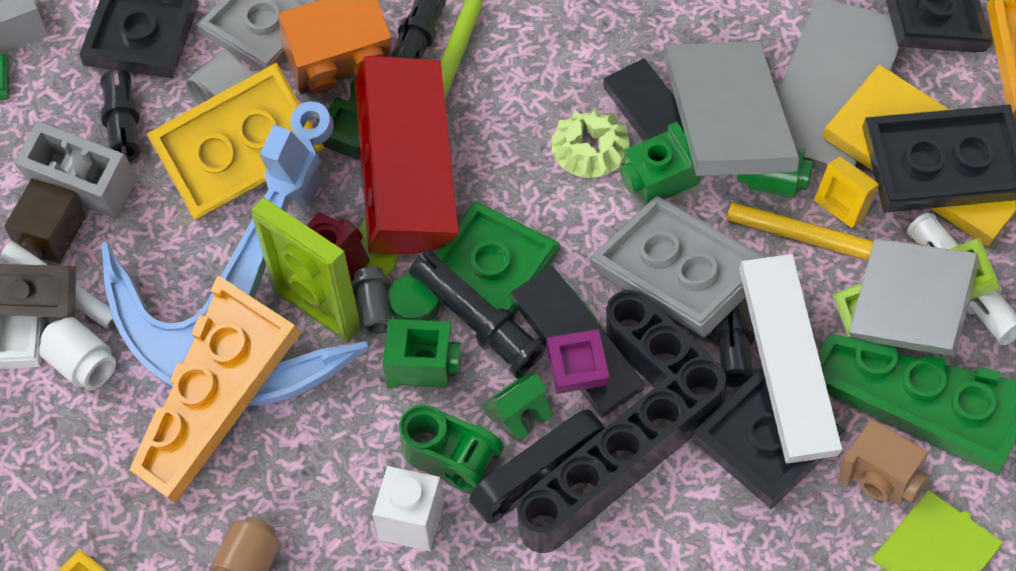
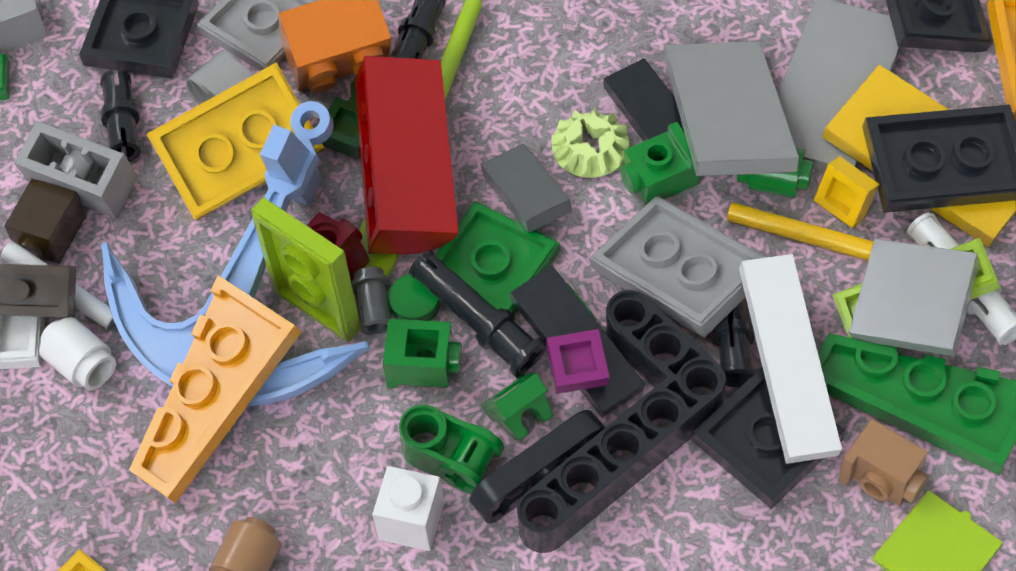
none -> dark grey tile [481,143,572,233]

